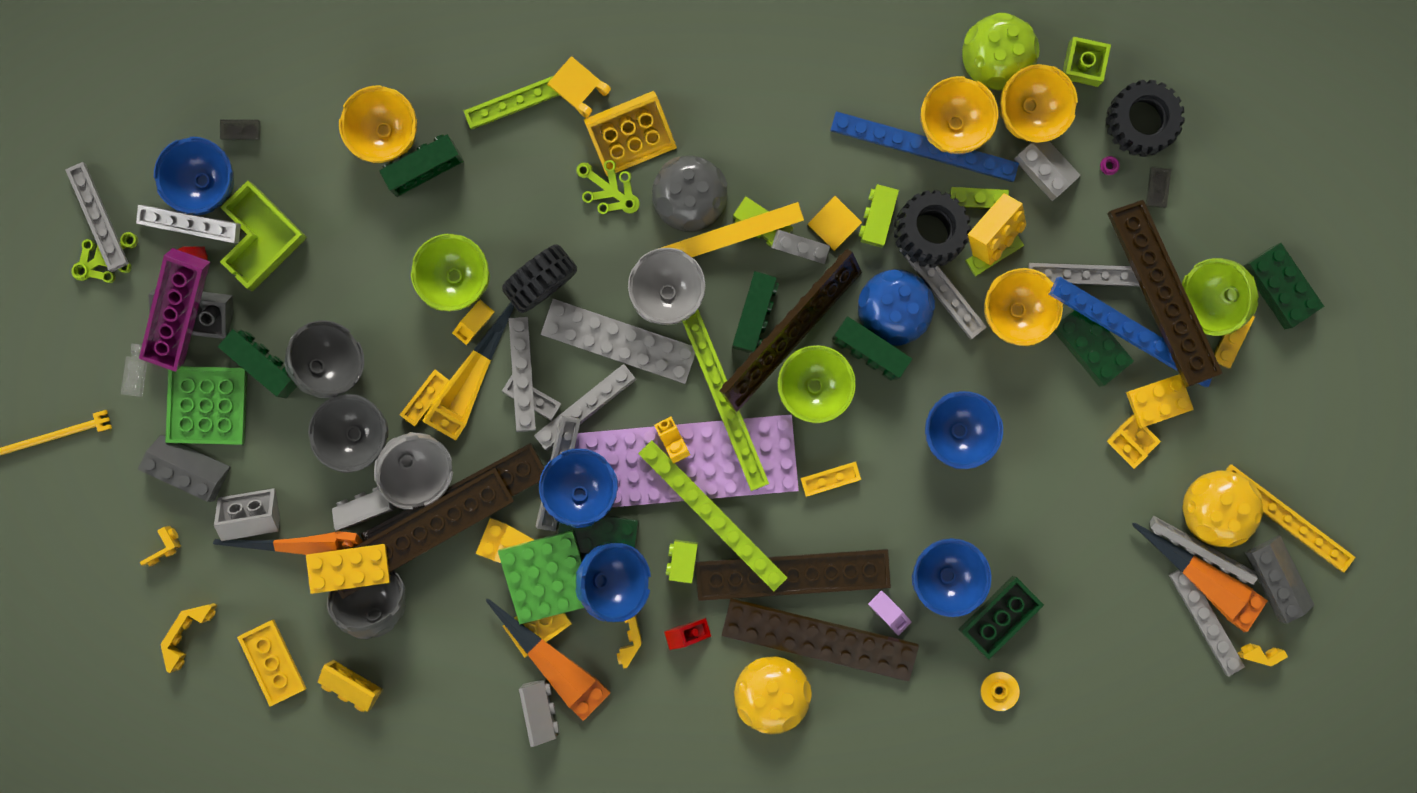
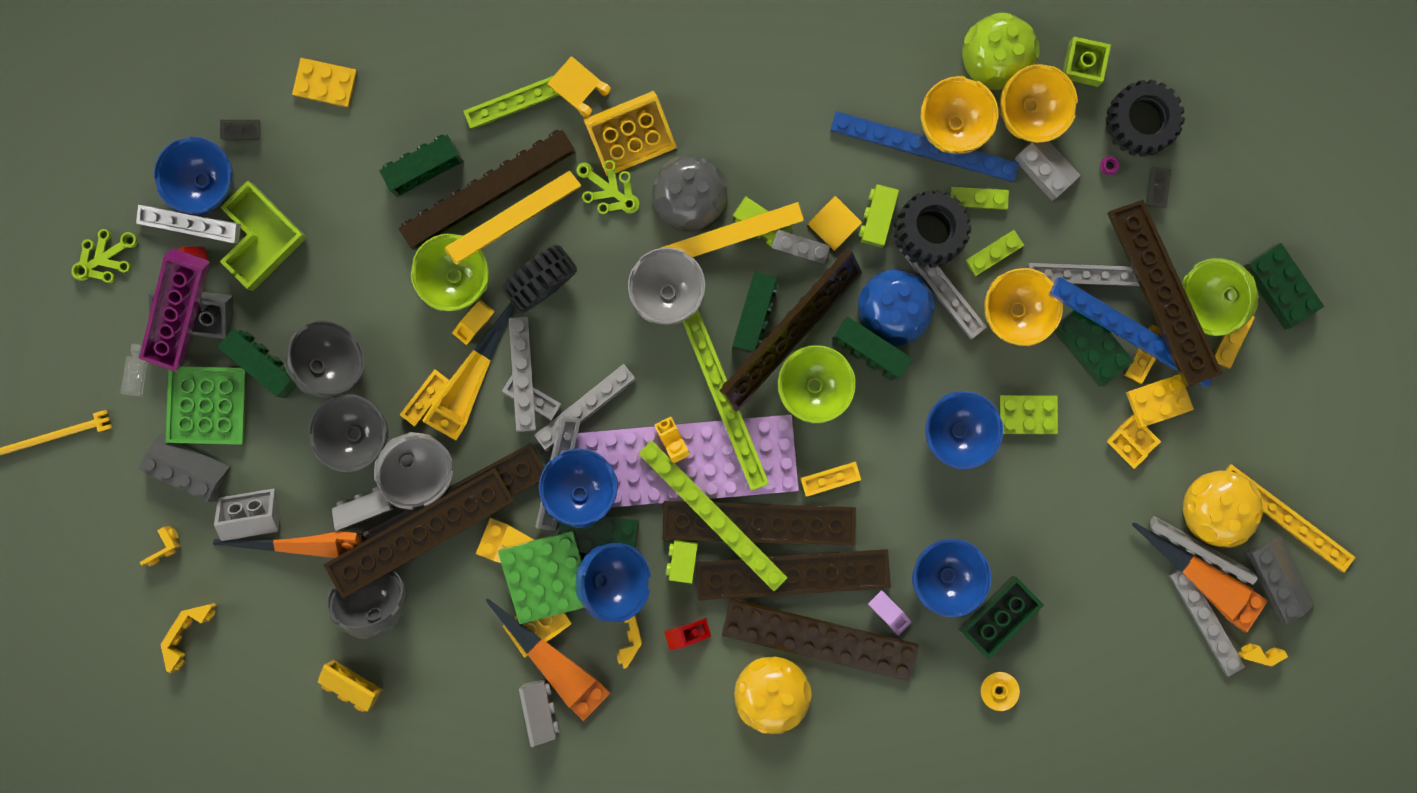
light grey plate [65,162,129,272] -> none
yellow plate [237,619,307,707] -> none
yellow plate [306,544,390,594] -> none
yellow rock [339,85,417,163] -> none
light grey plate [541,299,695,384] -> none
yellow brick [968,193,1026,266] -> none
none -> yellow plate [292,58,358,108]
none -> dark brown brick [398,129,576,250]
none -> yellow tile [444,171,581,265]
none -> dark brown plate [662,501,856,546]
none -> lime plate [999,395,1058,434]
none -> yellow plate [1123,324,1163,384]

